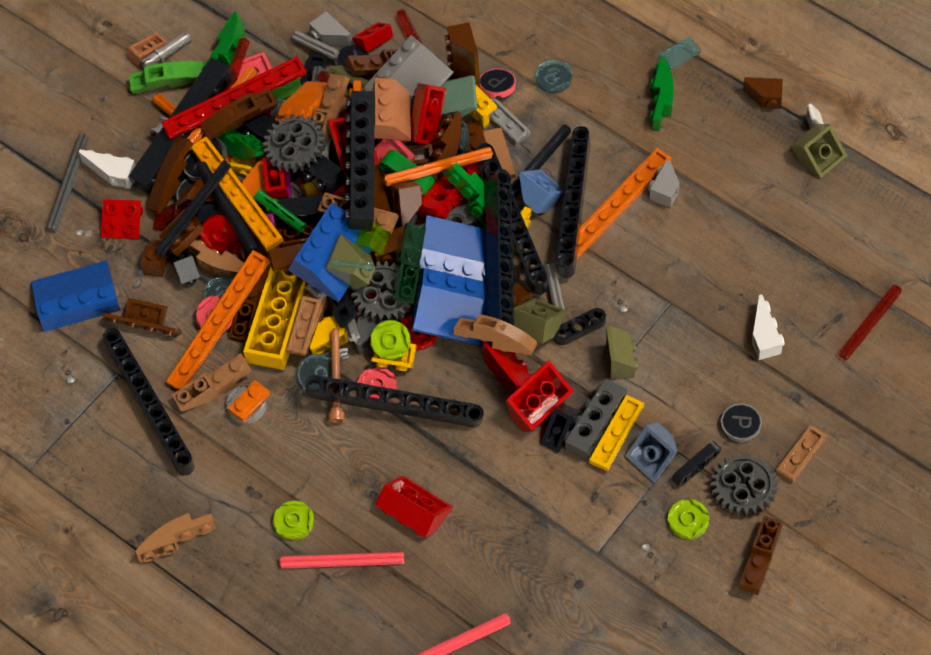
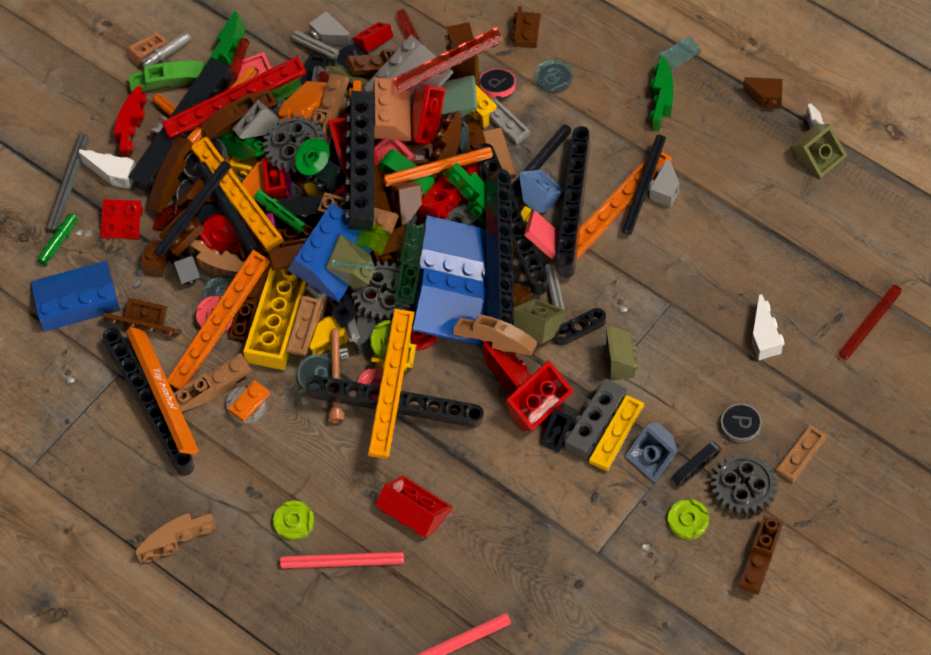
none -> green pin [36,213,79,266]
none -> red slope [114,86,147,158]
none -> orange tile [126,327,199,455]
none -> light grey slope [233,100,279,139]
none -> green dish [294,138,330,175]
none -> light orange tile [368,309,414,459]
none -> clear red plate [393,27,504,93]
none -> reddish brown bracket [511,6,541,48]
none -> coral tile [524,210,559,260]
none -> black axle [622,134,666,235]

